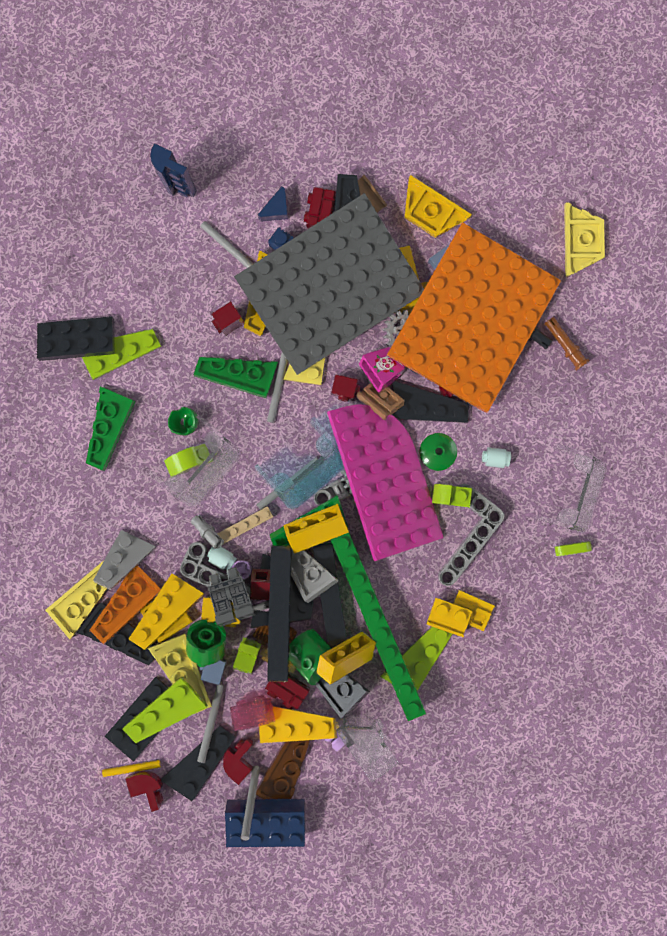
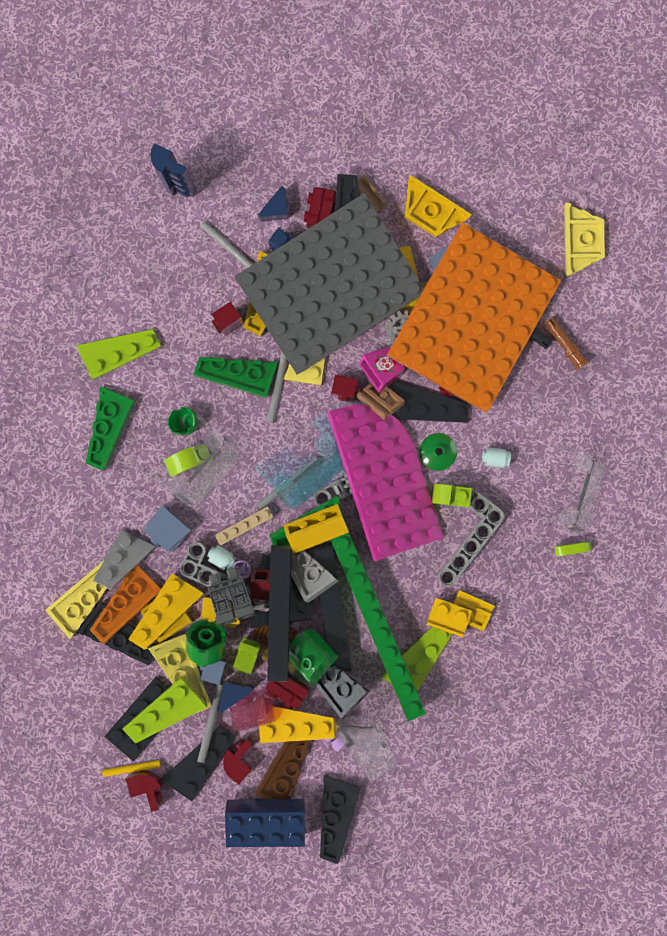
black plate [37,316,115,361] -> none
light grey pin [191,515,224,549] -> none
light grey bar [241,766,260,840] -> none
yellow brick [317,632,376,684] -> none
none -> sand blue torso [144,505,193,552]
none -> dark blue slope [219,680,254,713]
none -> black wing [320,775,361,864]

